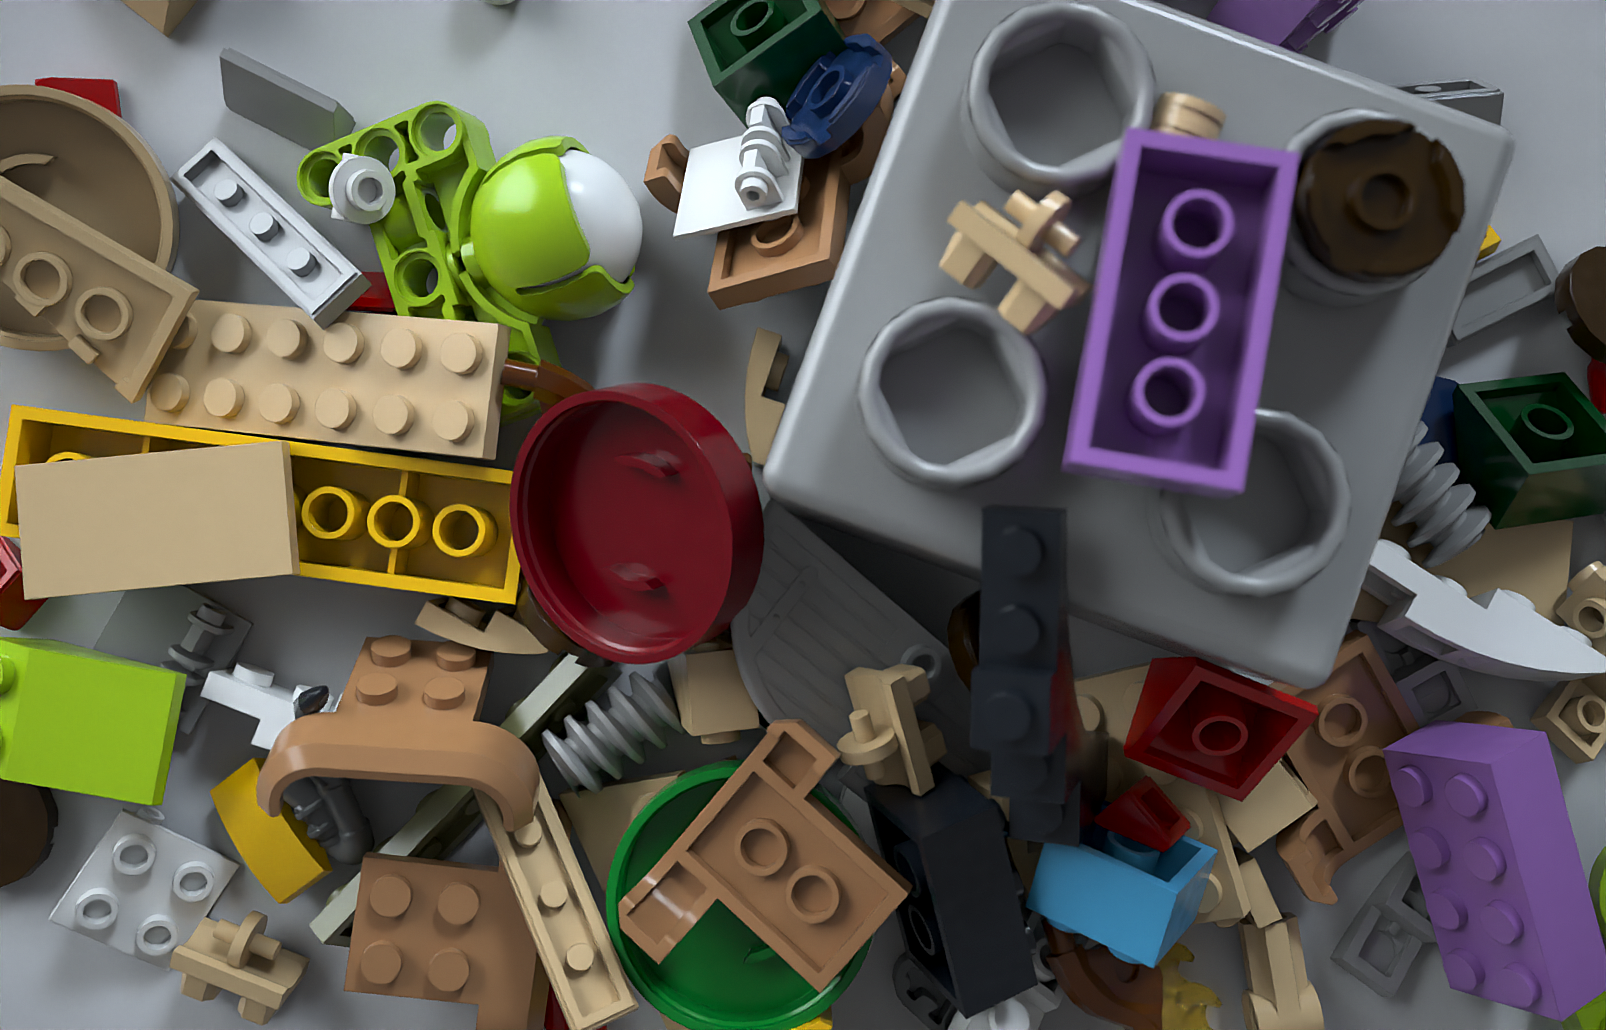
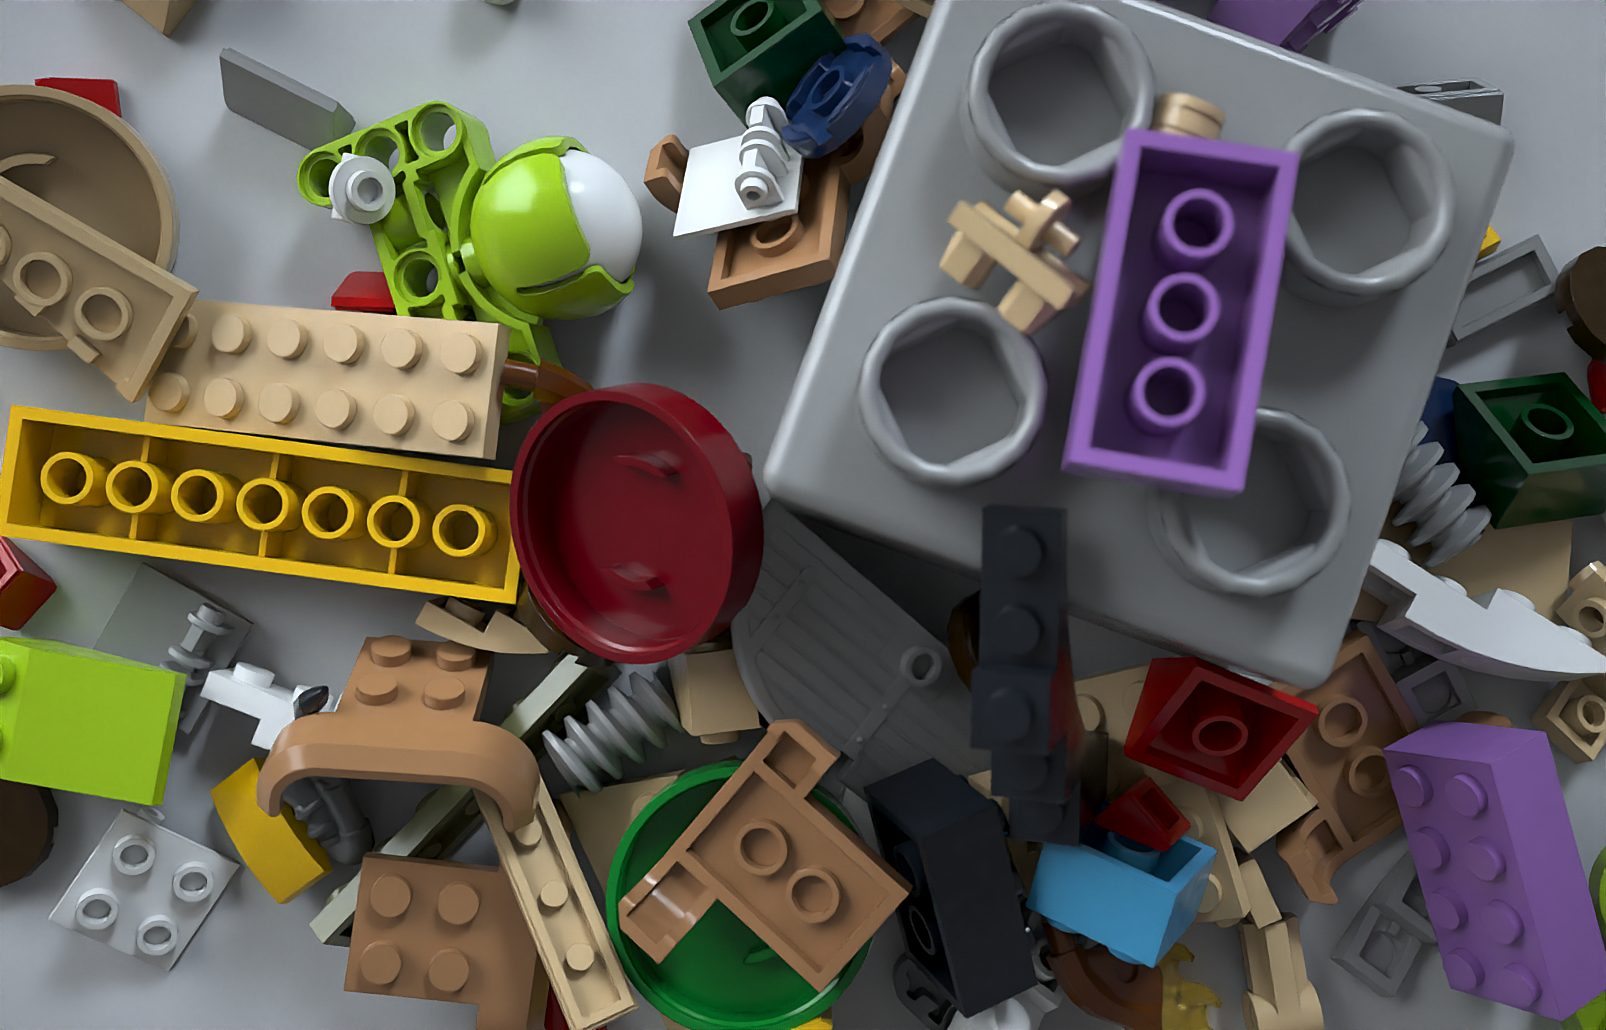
tan tile [14,440,300,600] -> none
tile [169,136,372,330] -> none
tan hips [169,910,310,1026] -> none
tan slope [745,327,790,469] -> none
tan hips [837,664,947,796] -> none
dark brown tile [1296,118,1466,283] -> none

